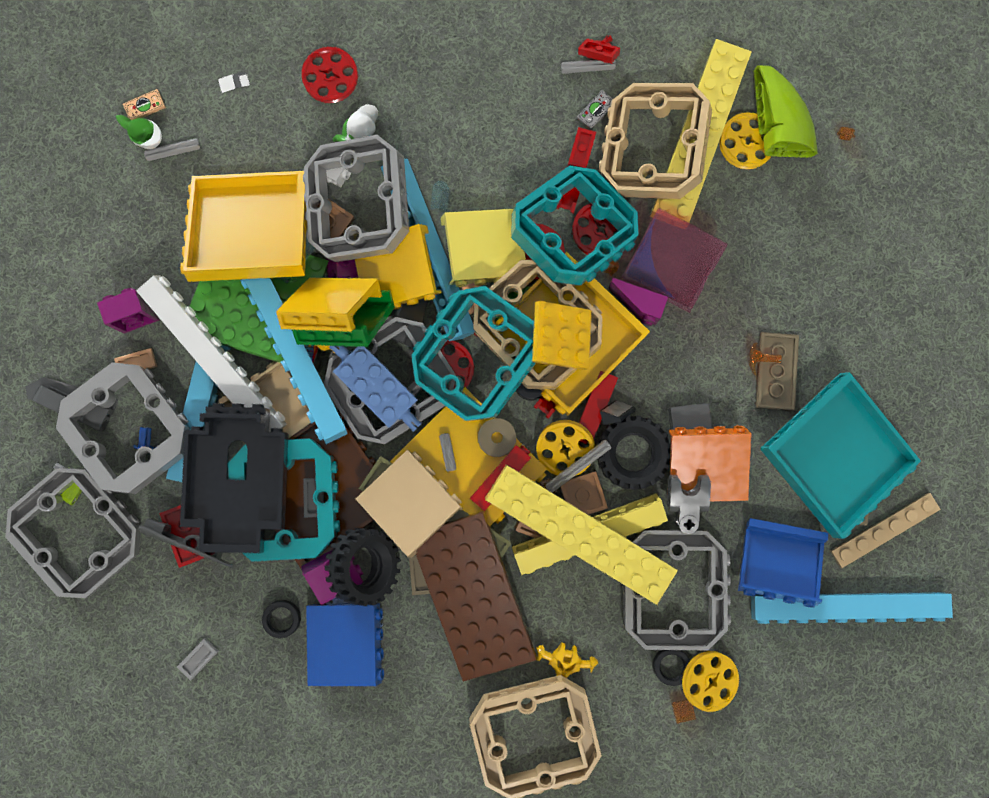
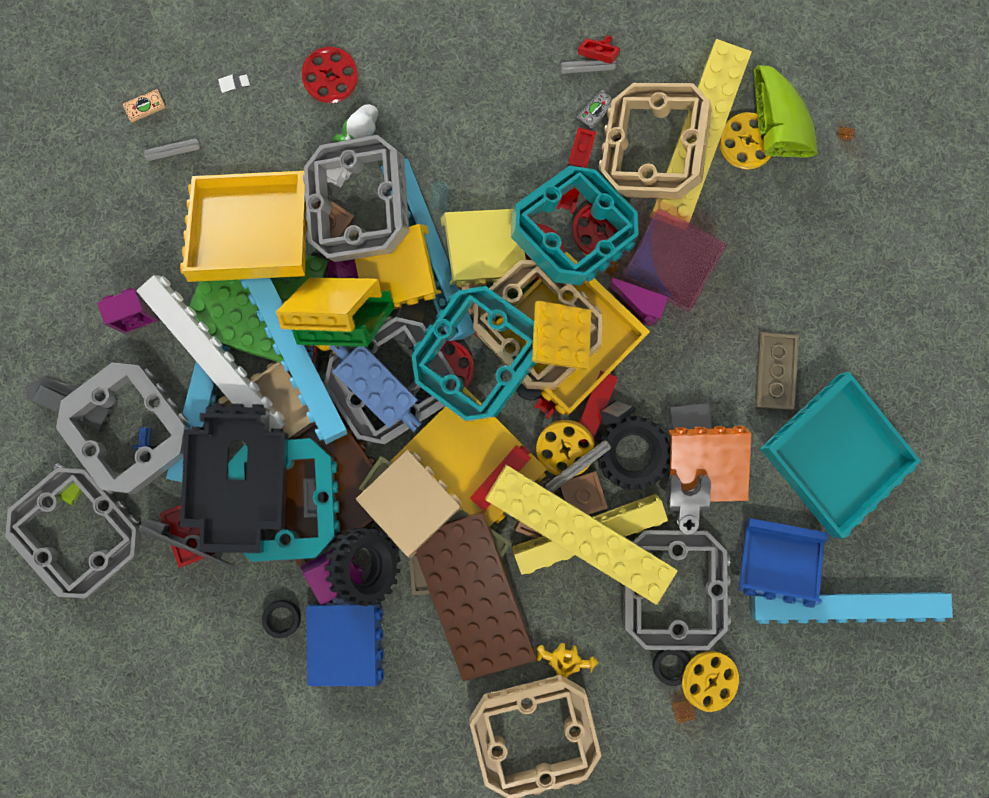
light nougat tile [114,348,157,369] -> none
bright green hair [116,115,162,149] -> none
light grey tile [177,638,219,681] -> none
light grey axle [439,433,456,472] -> none
dark tan tile [478,418,516,457] -> none
clear orange plant [749,342,782,375] -> none
tan plate [830,493,941,568] -> none

